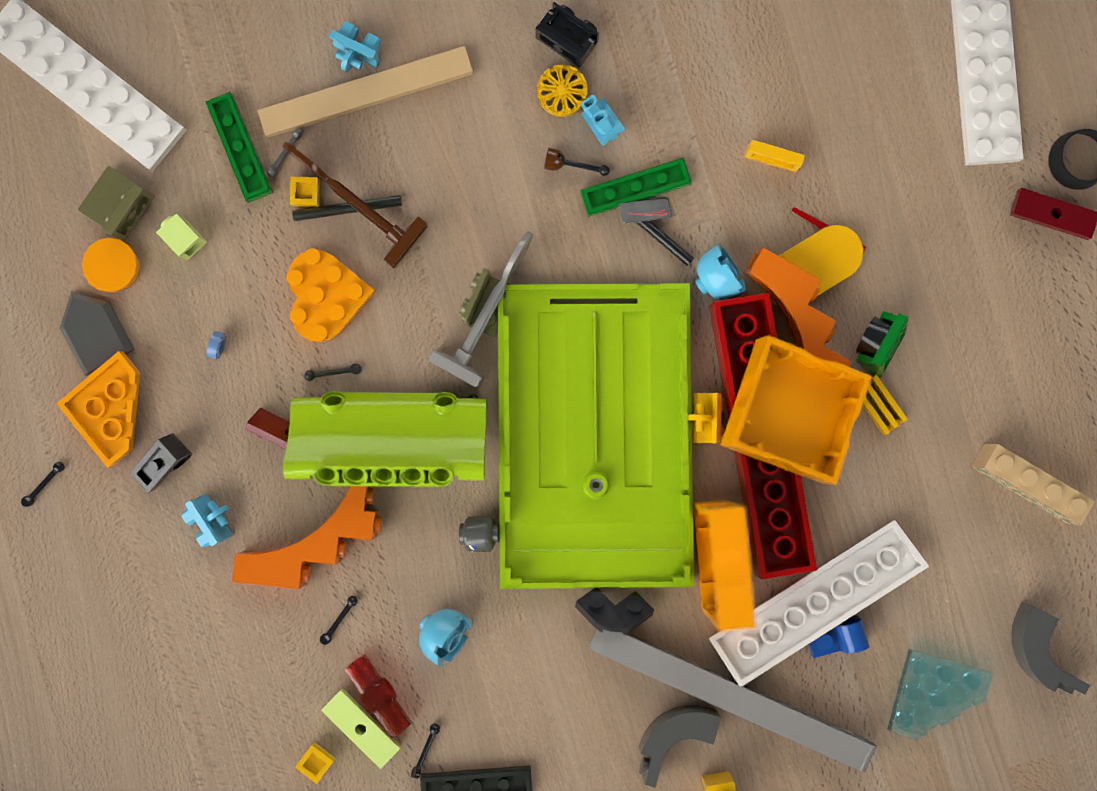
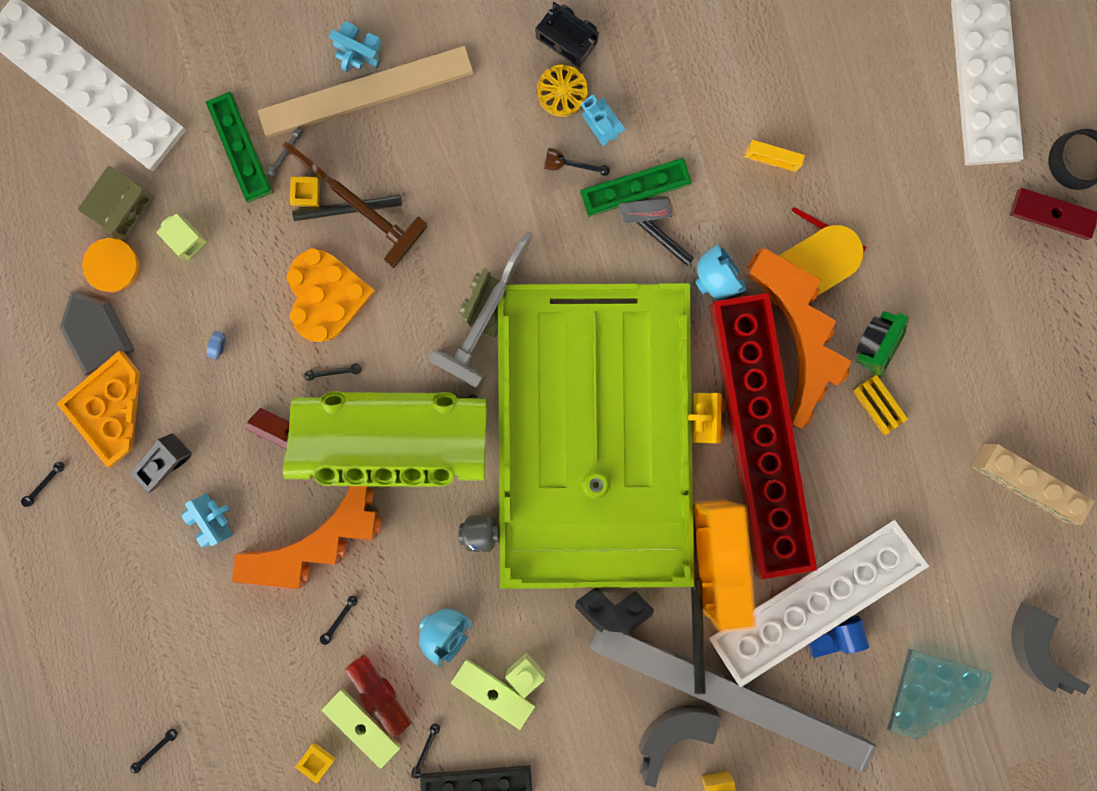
light orange tile [721,336,872,485] -> none
none -> black hinge [130,729,178,773]
none -> yellowish green tile [450,658,535,730]
none -> yellowish green brick [505,652,545,699]
none -> pearl dark grey bar [691,579,706,694]

